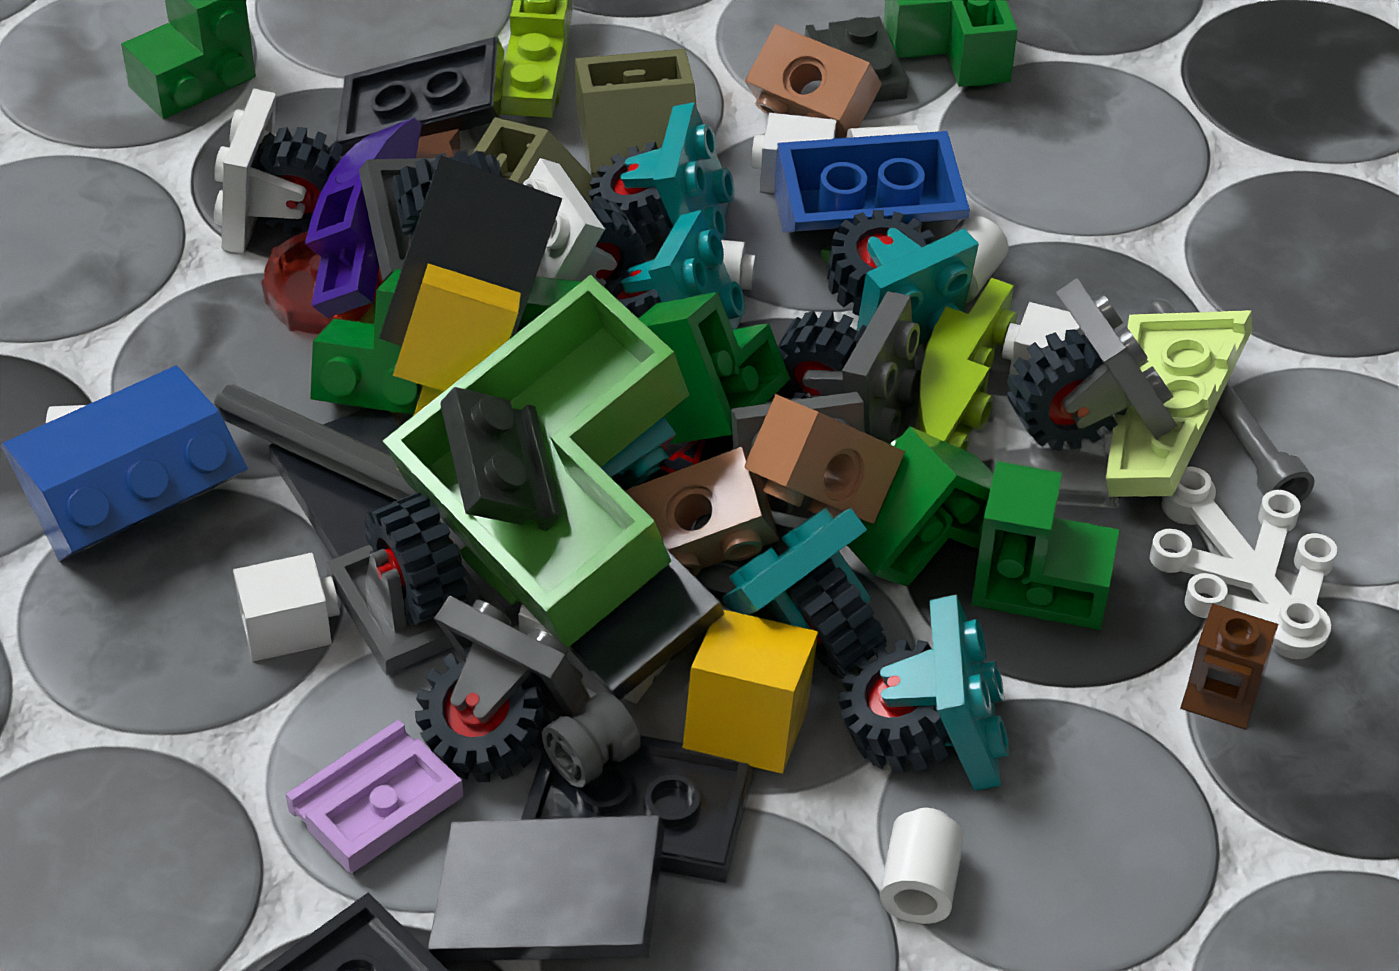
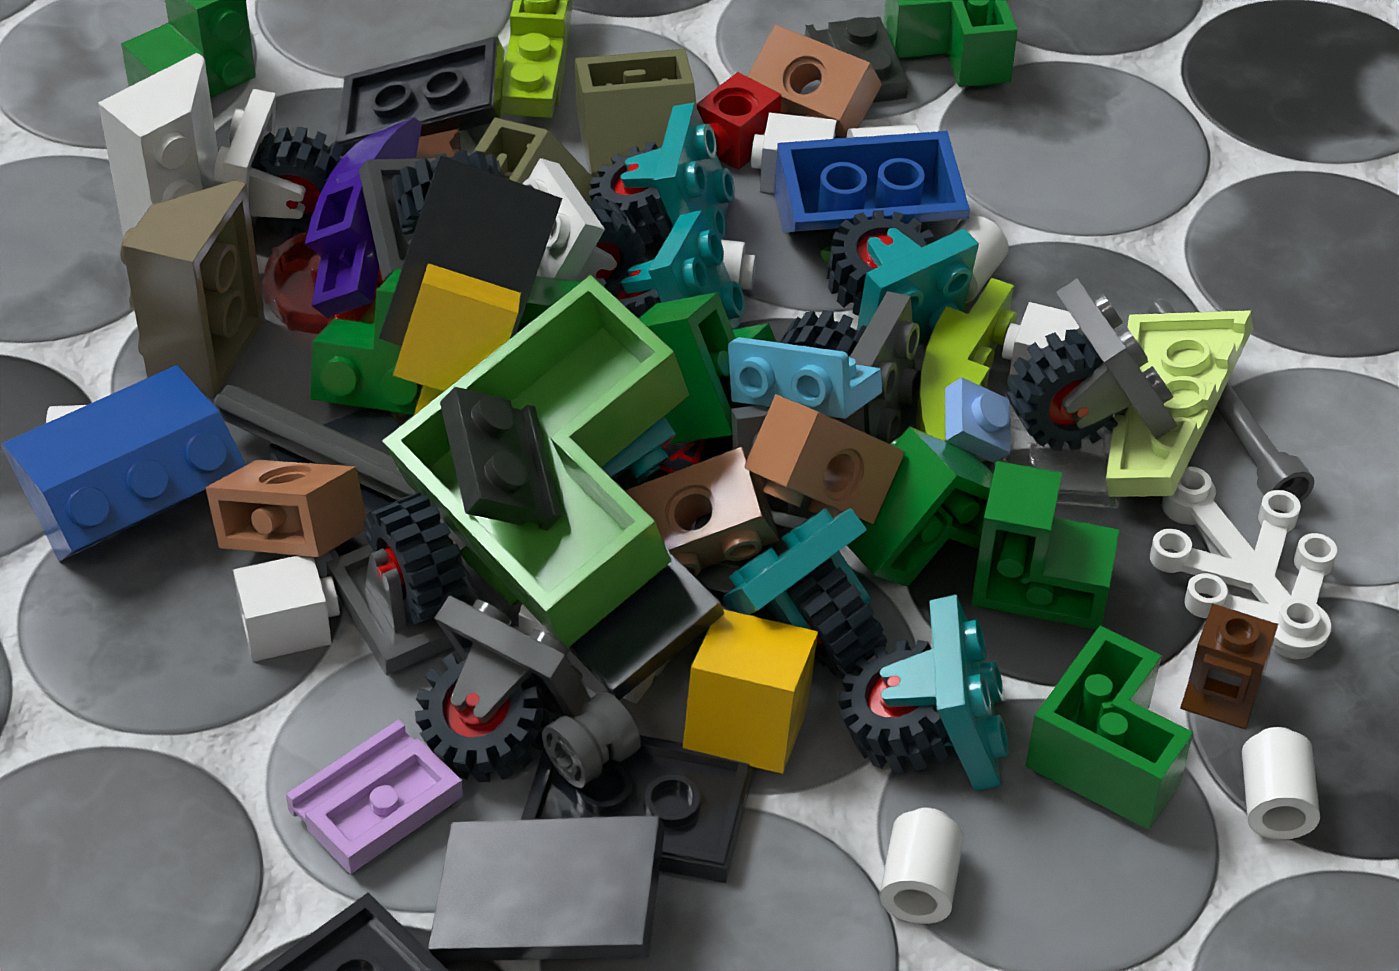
none -> white slope [98,53,223,238]
none -> dark tan slope [120,180,265,398]
none -> nougat brick [205,460,367,557]
none -> red brick [697,72,782,170]
none -> medium azure bracket [728,337,882,419]
none -> light blue plate [945,377,1010,463]
none -> green brick [1025,626,1194,830]
none -> white brick [1242,727,1320,840]

